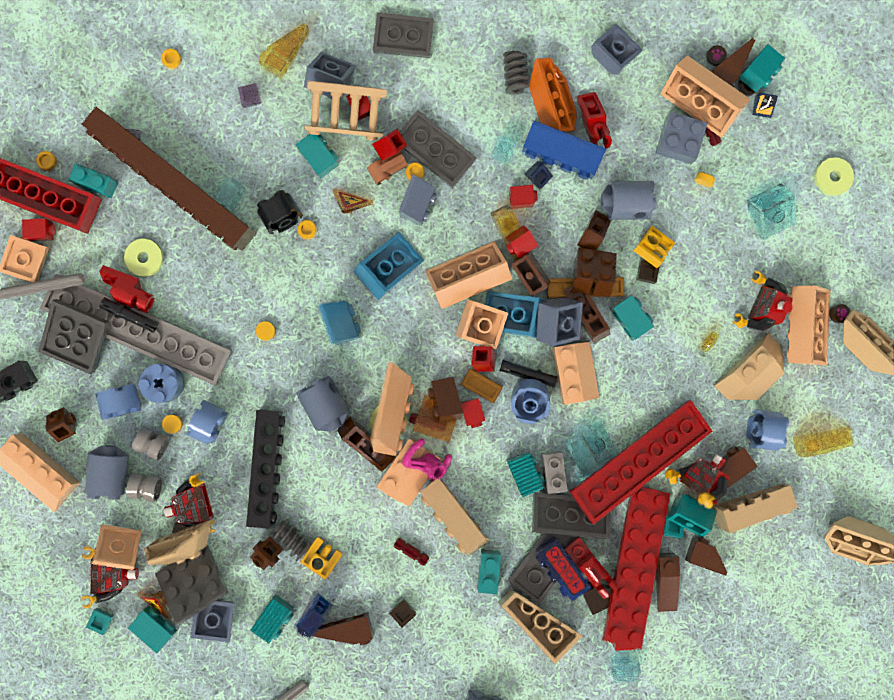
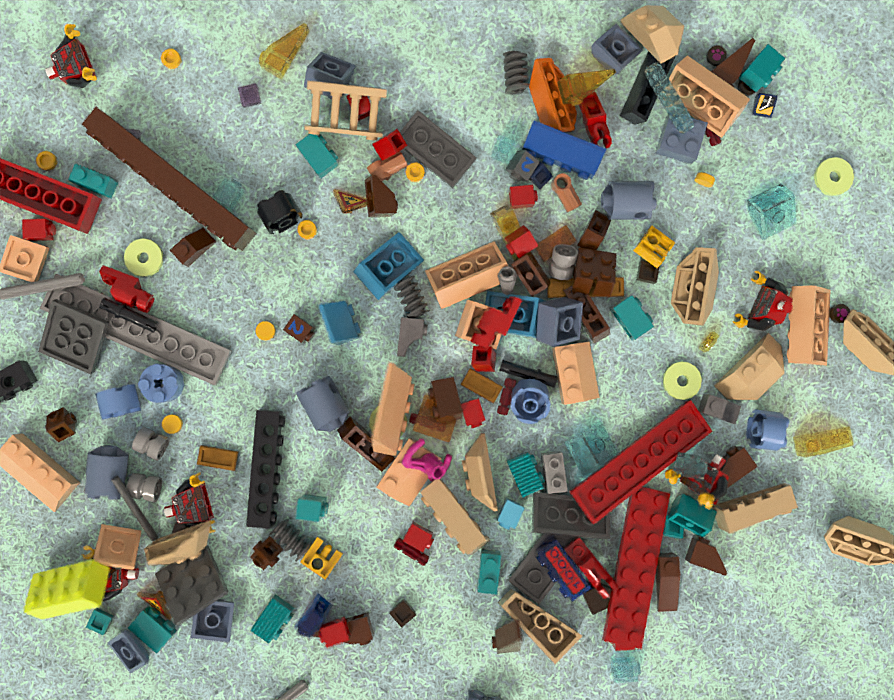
medium blue brick [186,400,228,445] -> none
dark grey plate [373,12,434,58] -> none
sand blue slope [399,175,437,226] -> none
none -> neon yellow brick [23,559,110,619]
none -> torso [45,24,97,88]
none -> sand blue slope [107,630,149,674]
none -> dark grey bar [111,476,158,541]
none -> reddish brown slope [170,227,216,267]
none -> pearl gold tile [197,445,239,471]
none -> reddish brown brick [283,314,315,344]
none -> teal brick [295,494,329,522]
none -> red brick [319,616,351,648]
none -> reddish brown slope [365,175,398,217]
none -> dark grey piece [394,276,430,318]
none -> flat silver arch [397,317,428,357]
none -> red brick [403,521,434,552]
none -> tan wedge [462,433,498,511]
none -> red plate [470,296,522,349]
none -> reddish brown slope [492,619,522,654]
none -> medium azure brick [496,498,525,530]
none -> dark red axle [497,378,516,415]
none -> light grey cone [498,266,517,295]
none -> dark grey brick [505,150,539,182]
none -> clear orange plate [535,225,577,262]
none -> light grey wheel [548,244,578,280]
none -> nougat piece [551,173,582,213]
none -> clear yellow slope [557,69,616,106]
none -> black brick [620,51,675,125]
none -> tan wedge [621,5,684,63]
none -> clear light blue beam [645,63,694,134]
none -> yellowish green tile [663,362,702,400]
none -> tan wedge [671,247,719,326]
none -> clear light blue brick [673,452,708,481]
none -> flat silver arch [698,394,741,424]

